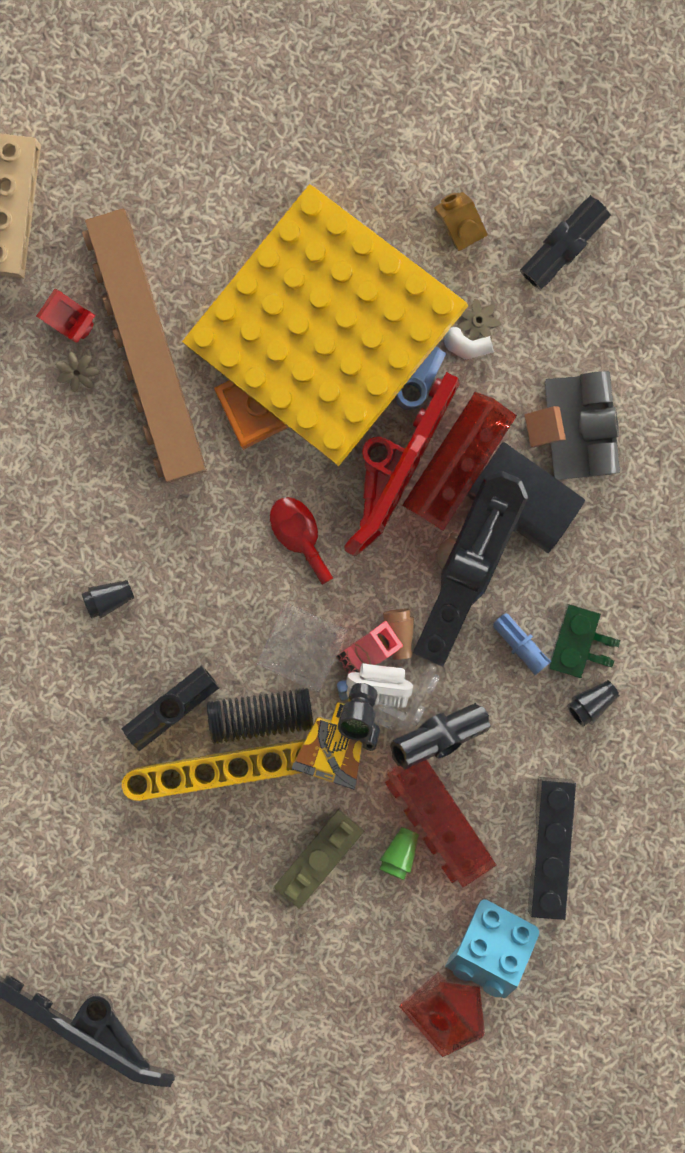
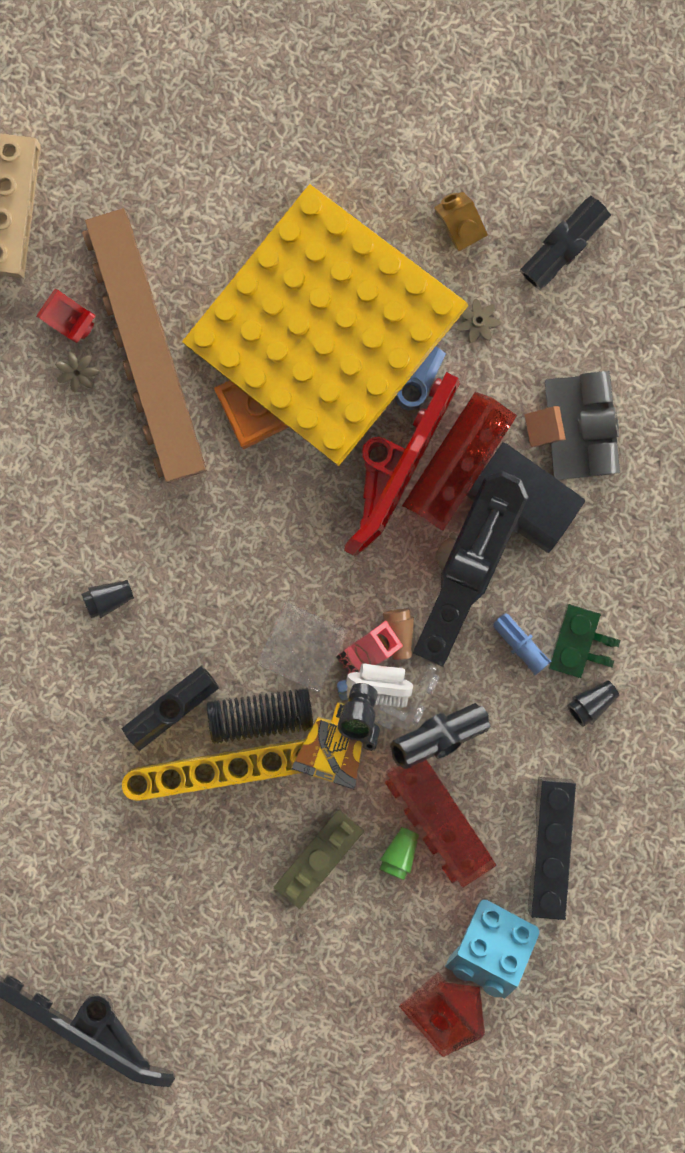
red piece [270,497,333,585] -> none
white arm [444,327,494,359] -> none

